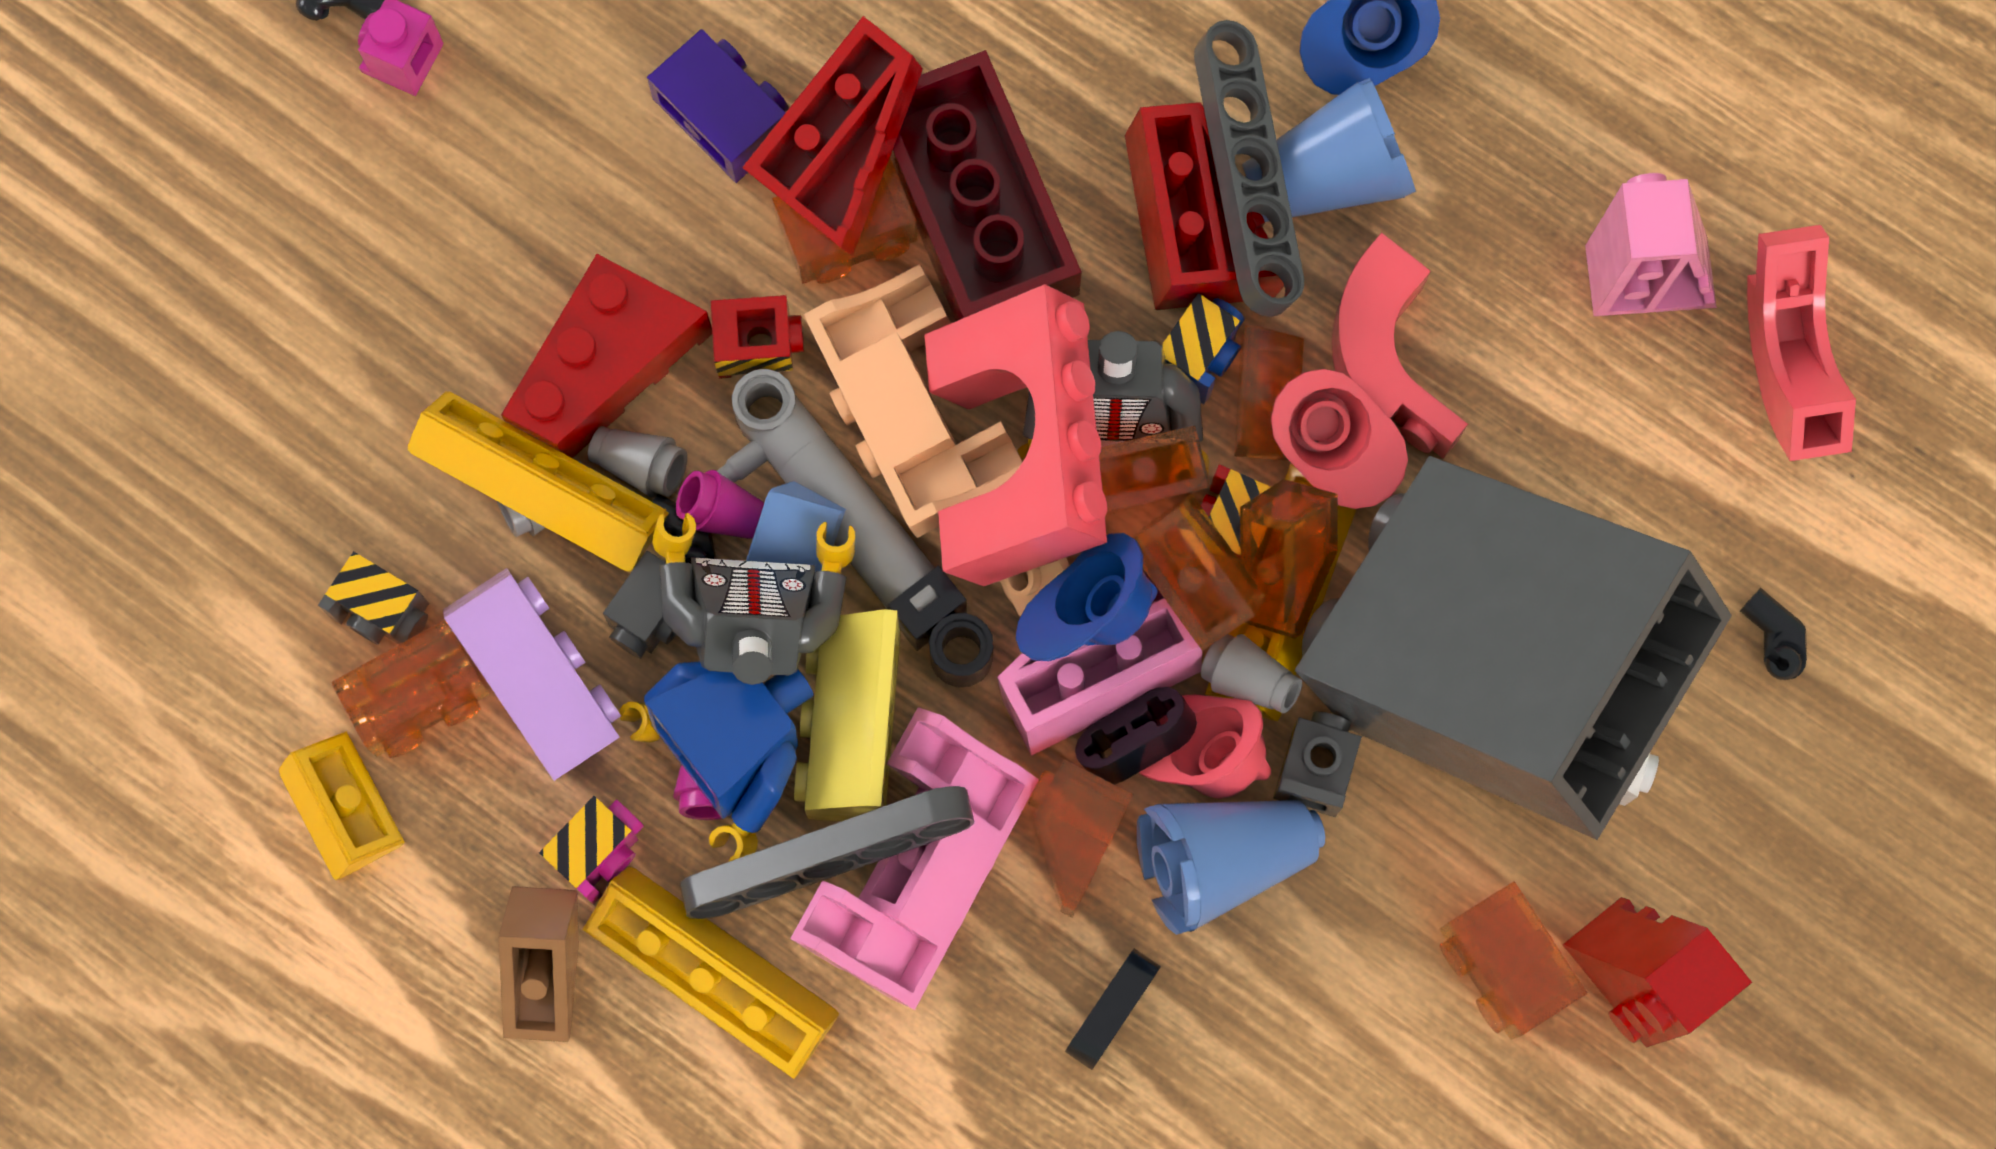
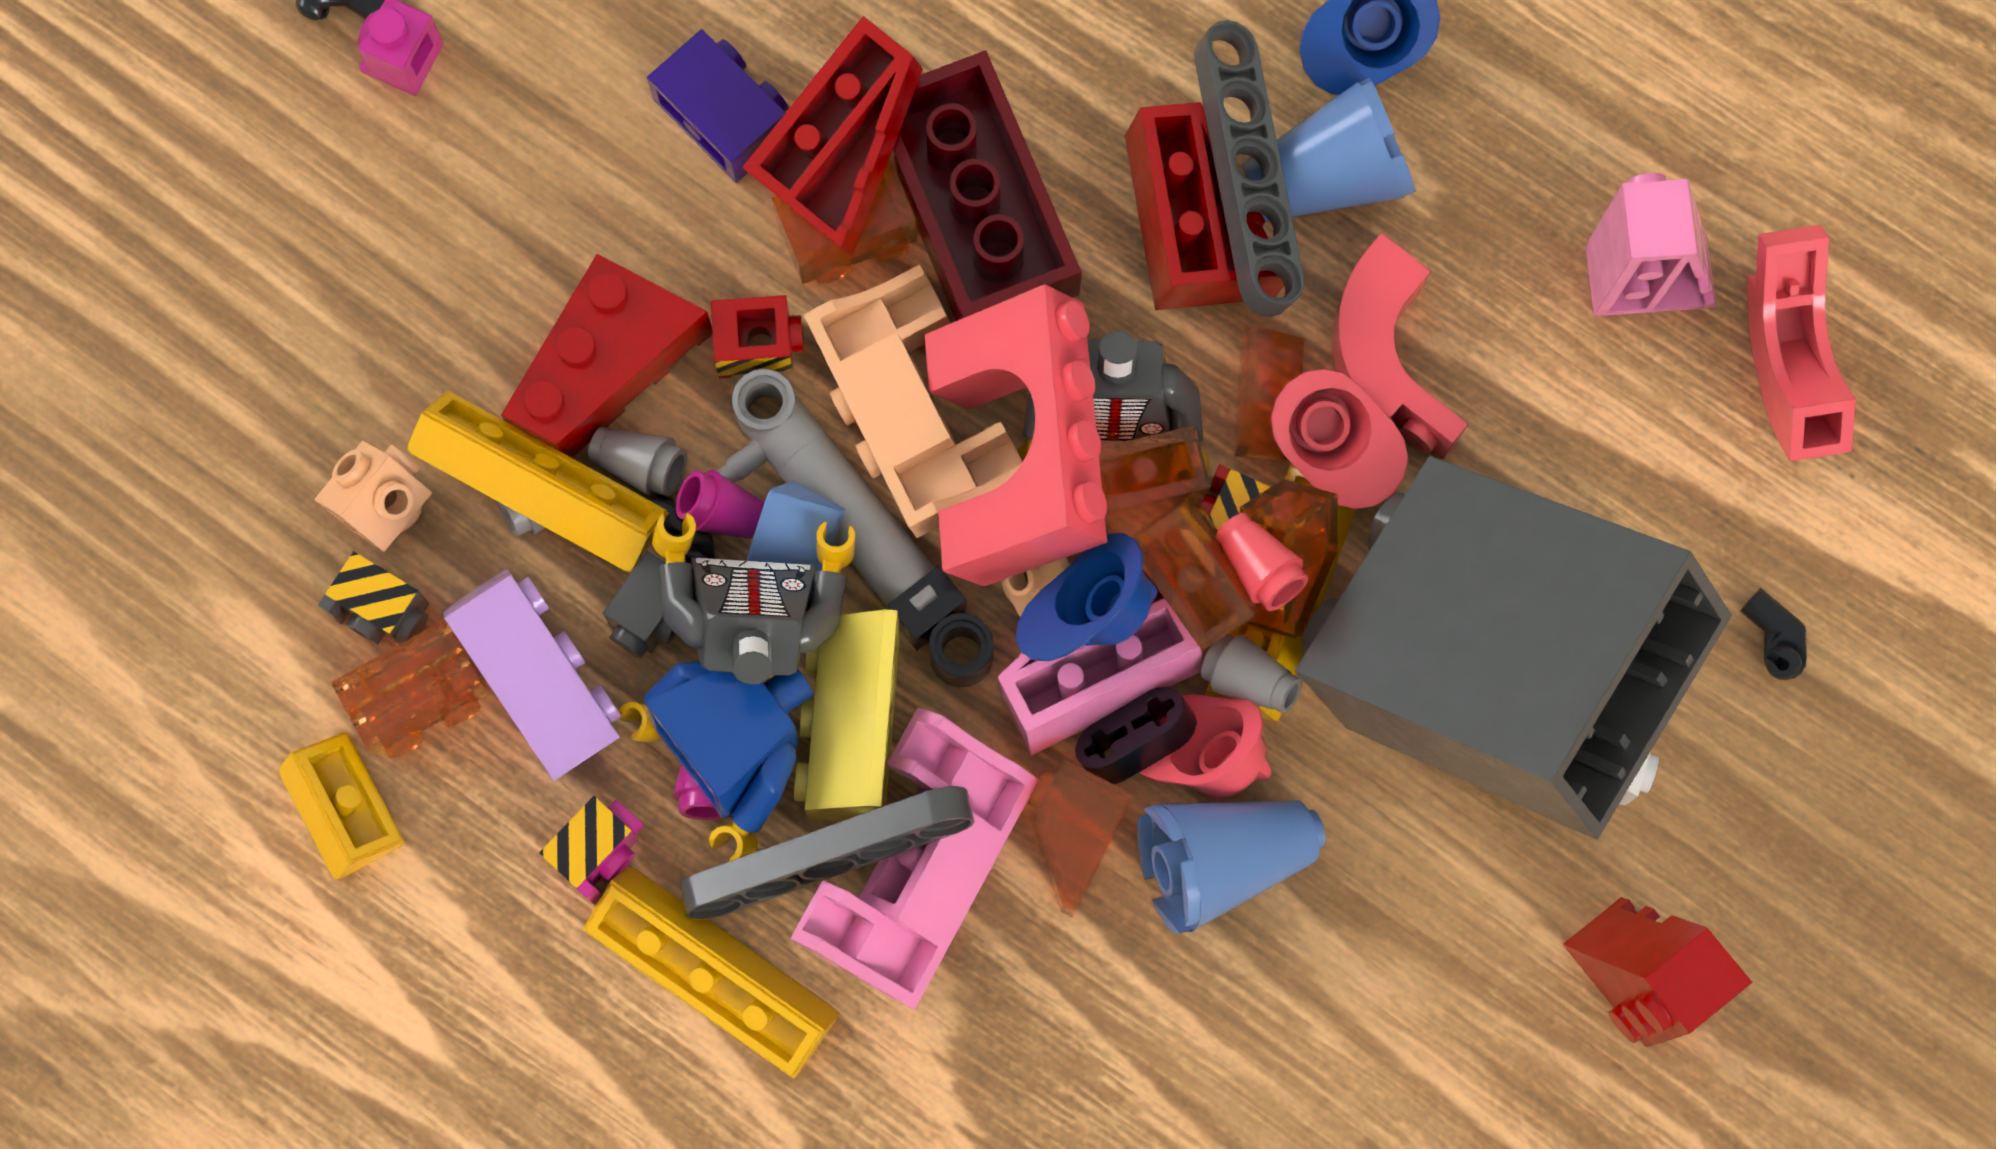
medium nougat slope [498,886,579,1042] -> none
black beam [1065,948,1161,1070] -> none
brick [1162,293,1245,405] -> none
dark grey brick [1273,711,1362,817] -> none
clear orange brick [1439,881,1588,1040] -> none
none -> light nougat brick [314,440,432,552]
none -> coral cone [1216,513,1308,611]

